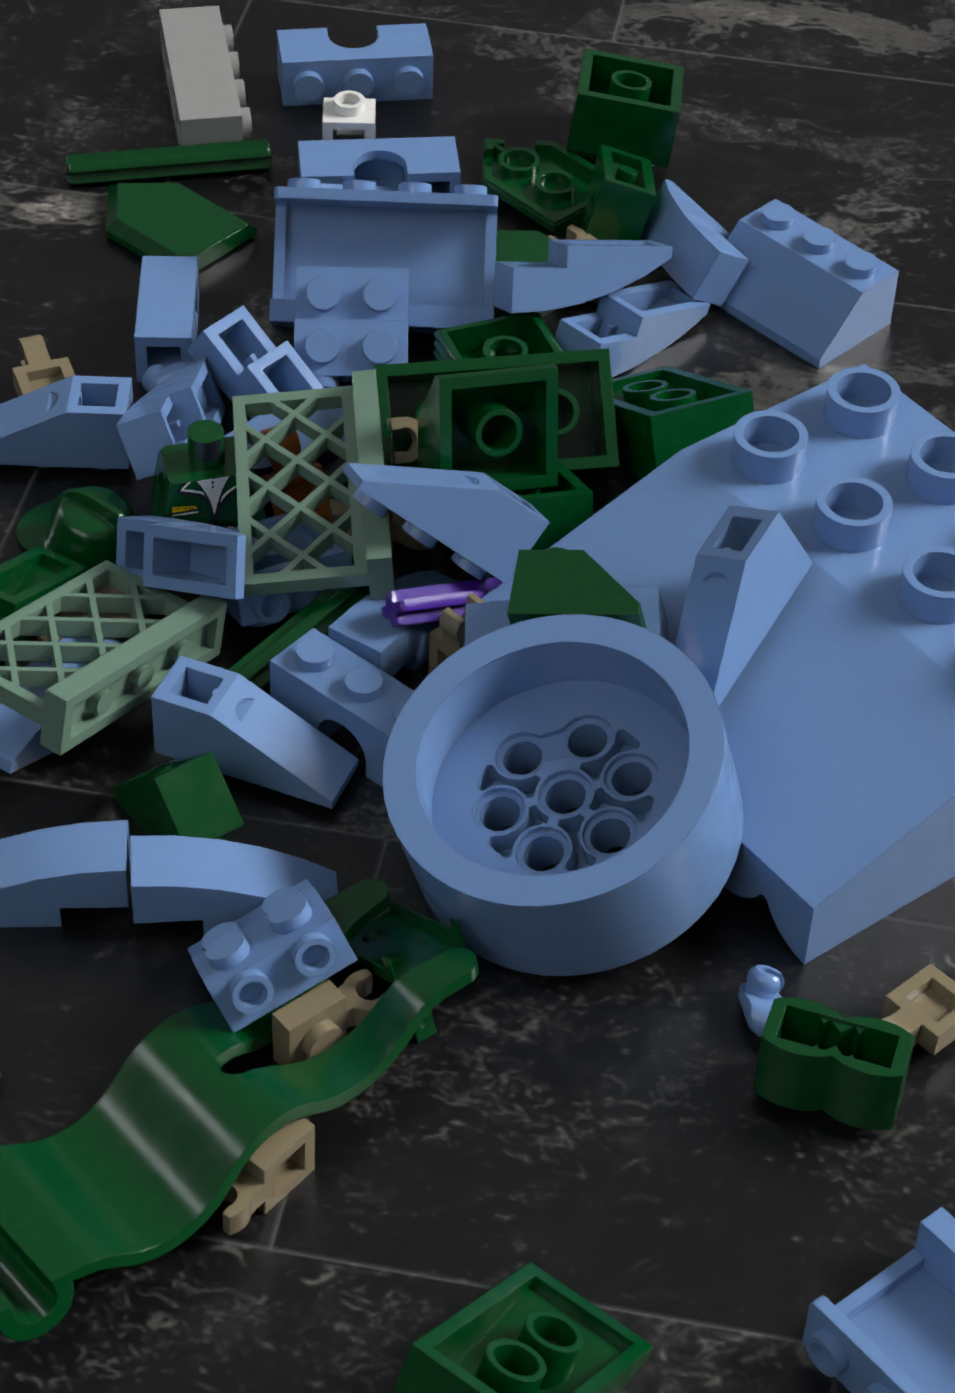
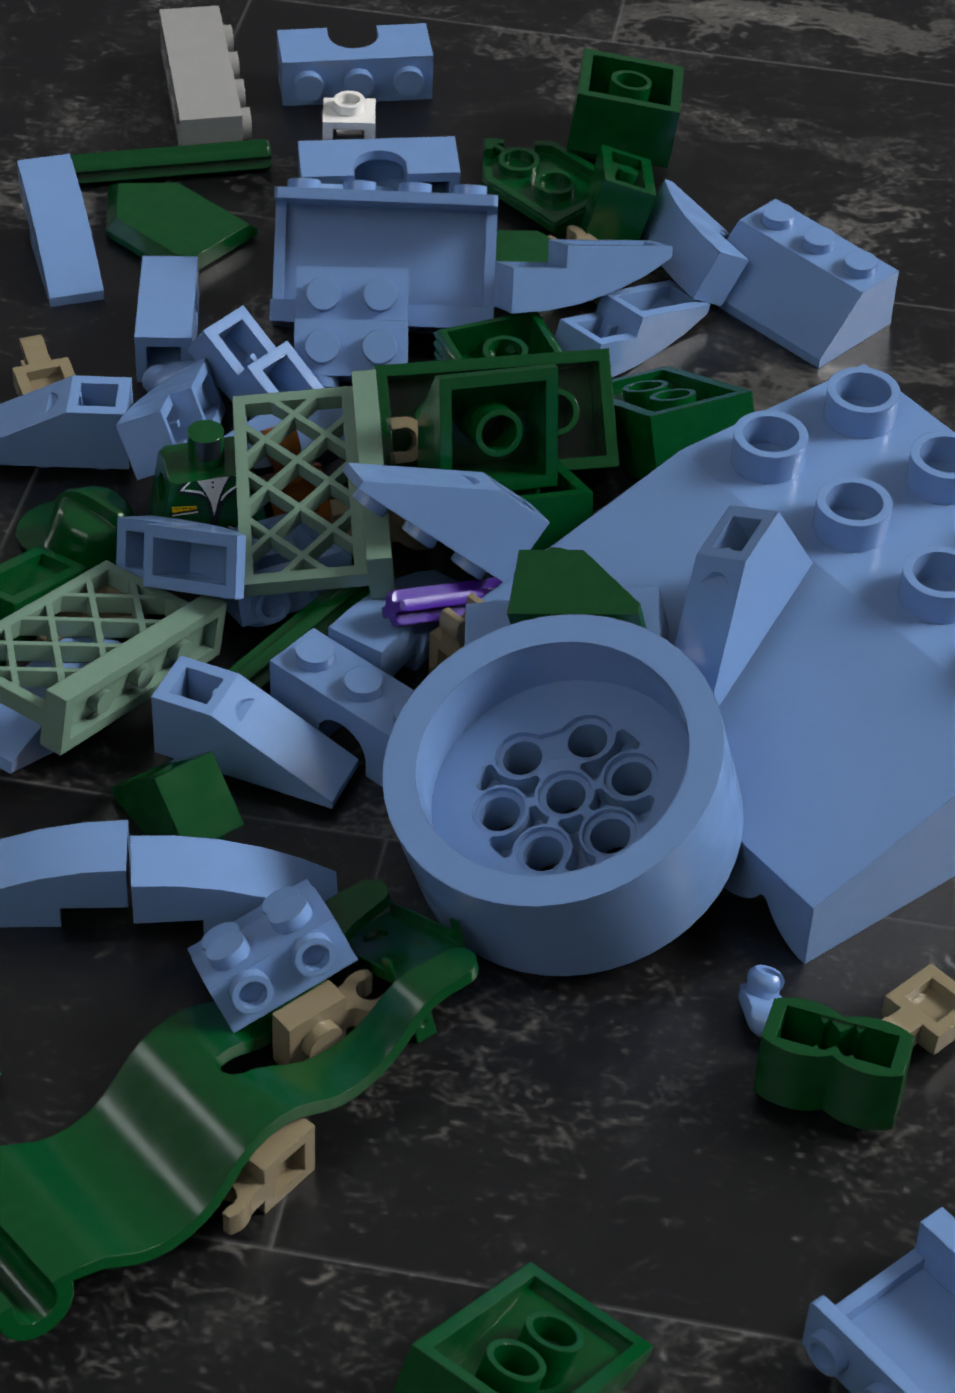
none -> medium blue slope [17,153,104,307]

